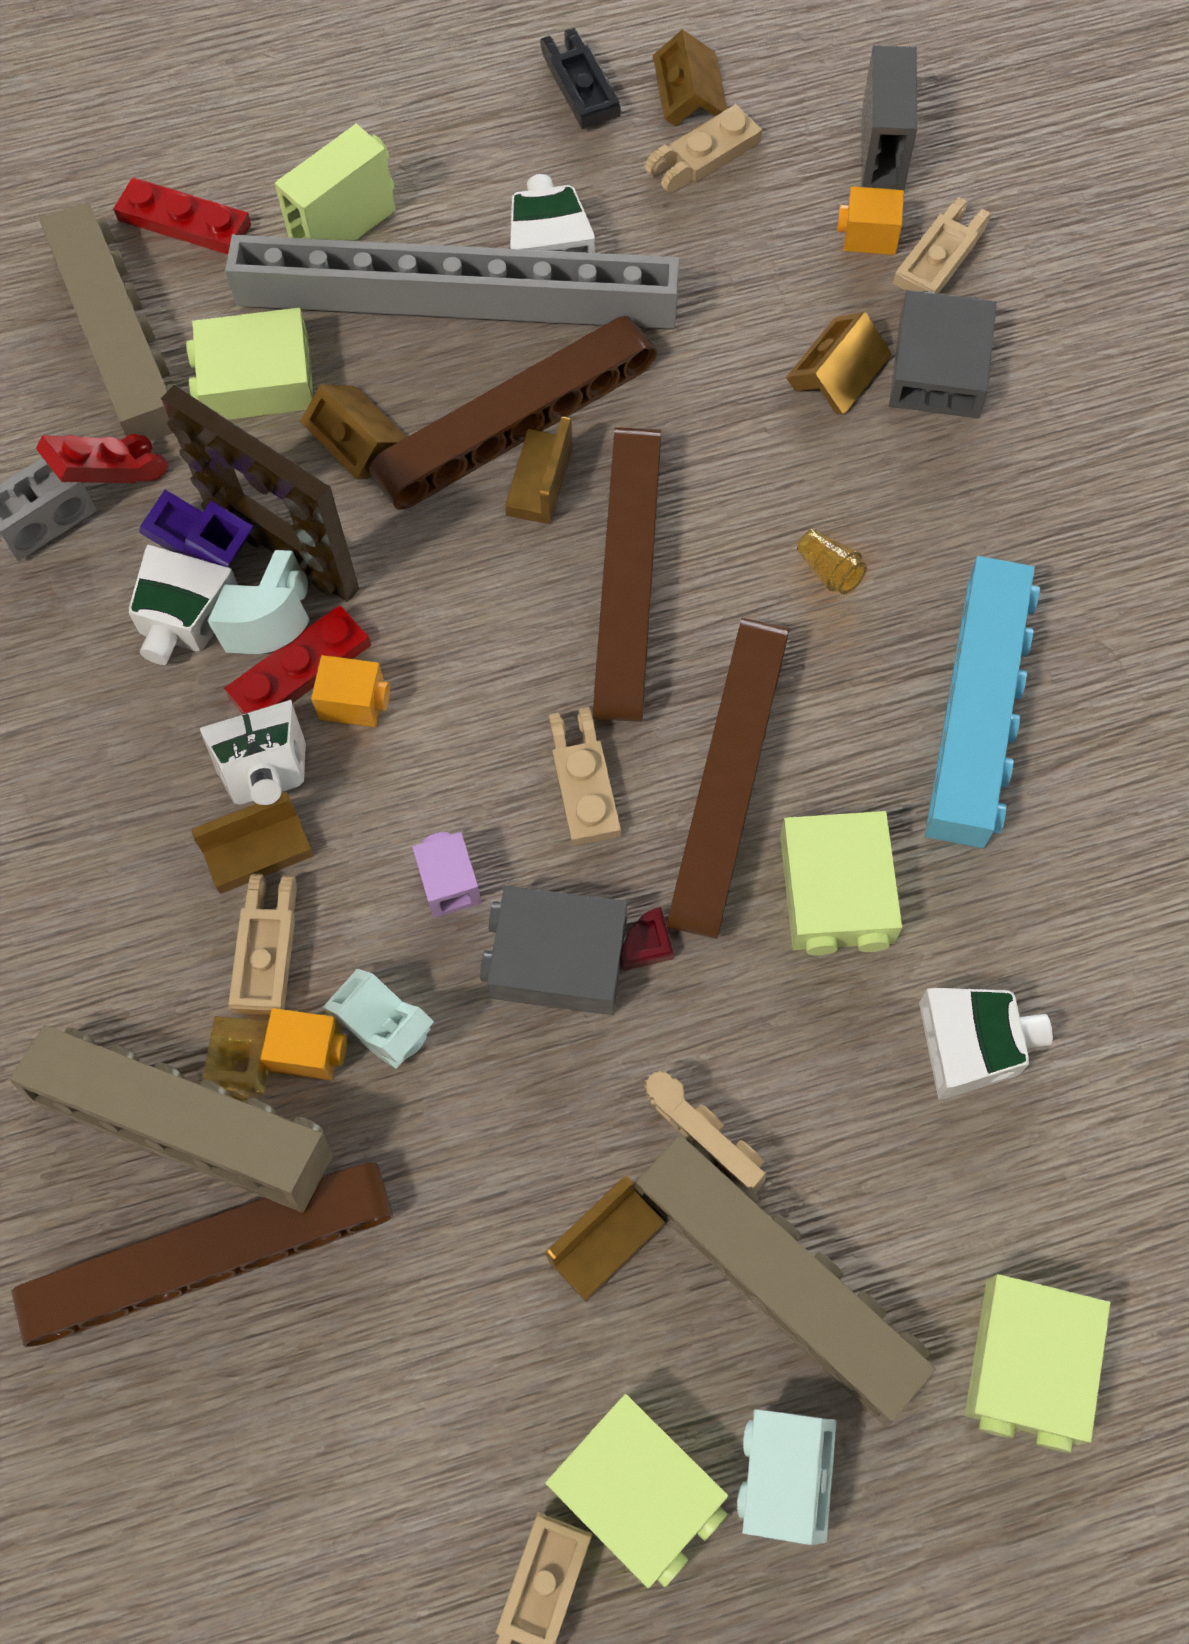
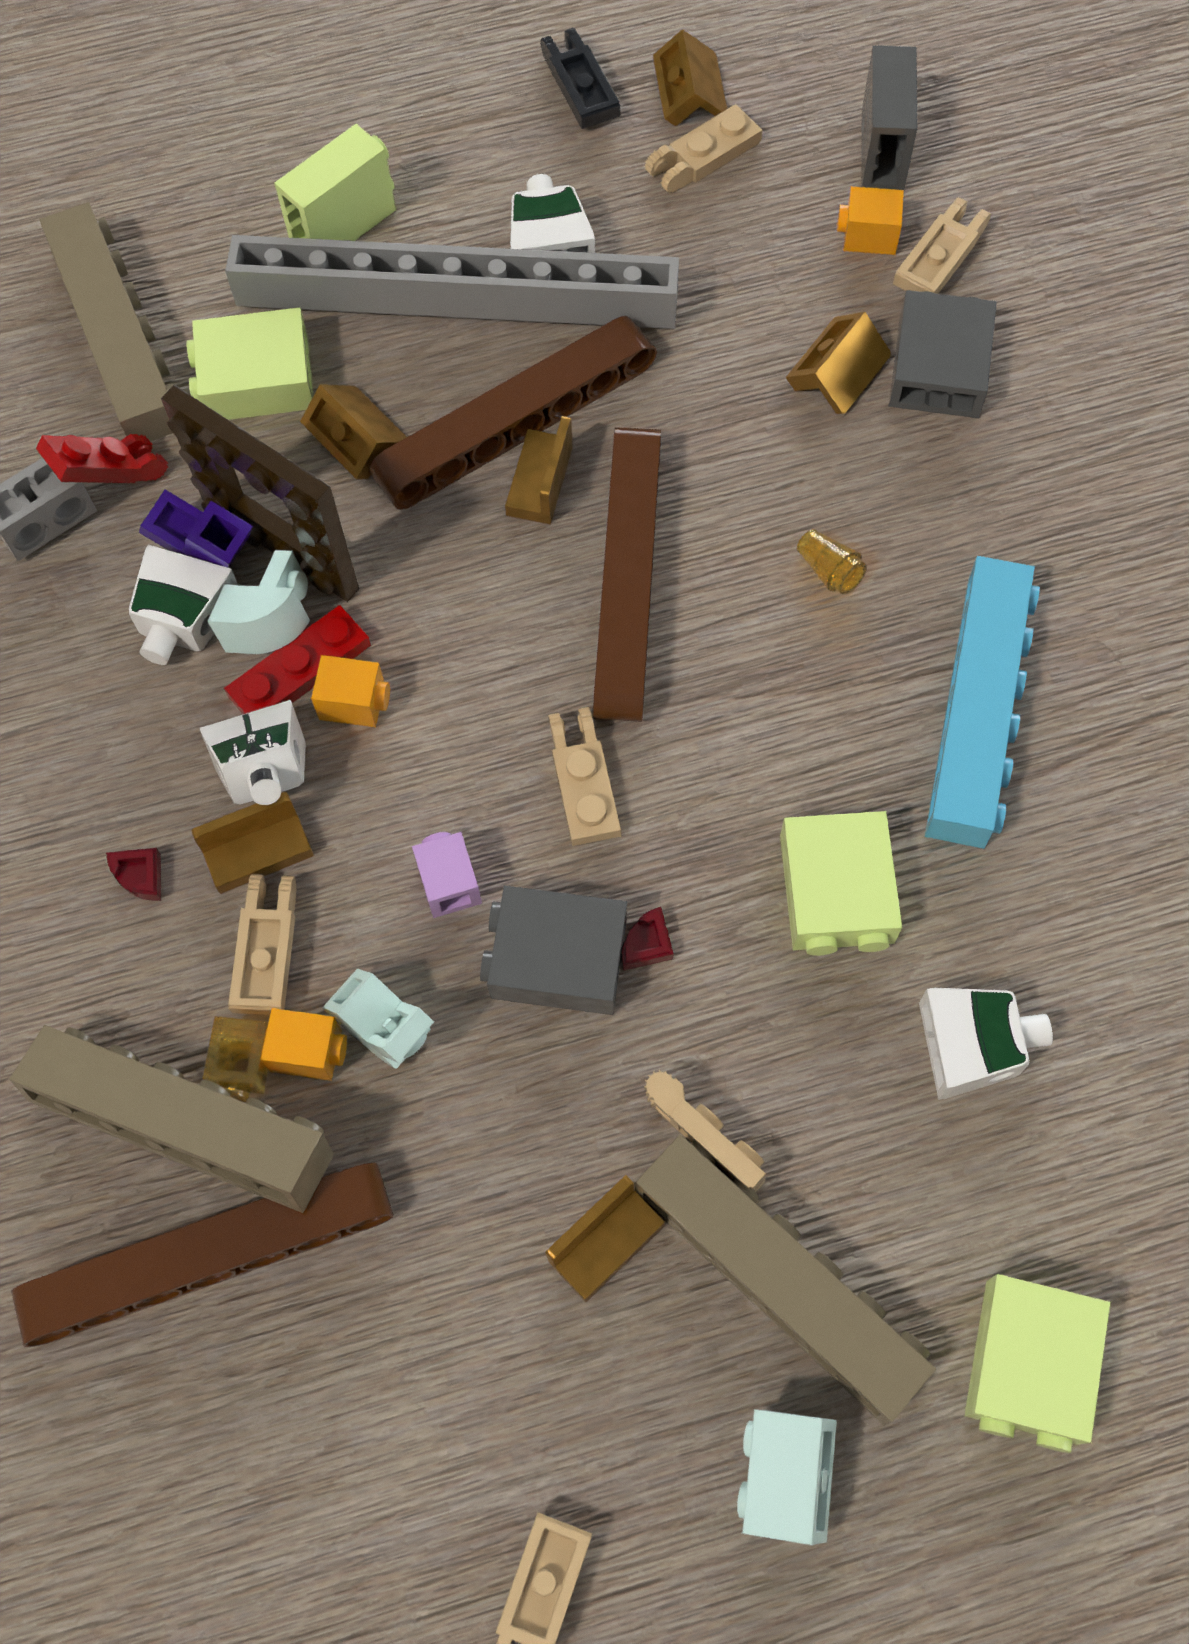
red plate [113,177,251,255] -> none
yellowish green brick [545,1393,728,1589] -> none
reddish brown beam [667,618,790,939] -> none
none -> dark red tile [106,848,161,901]

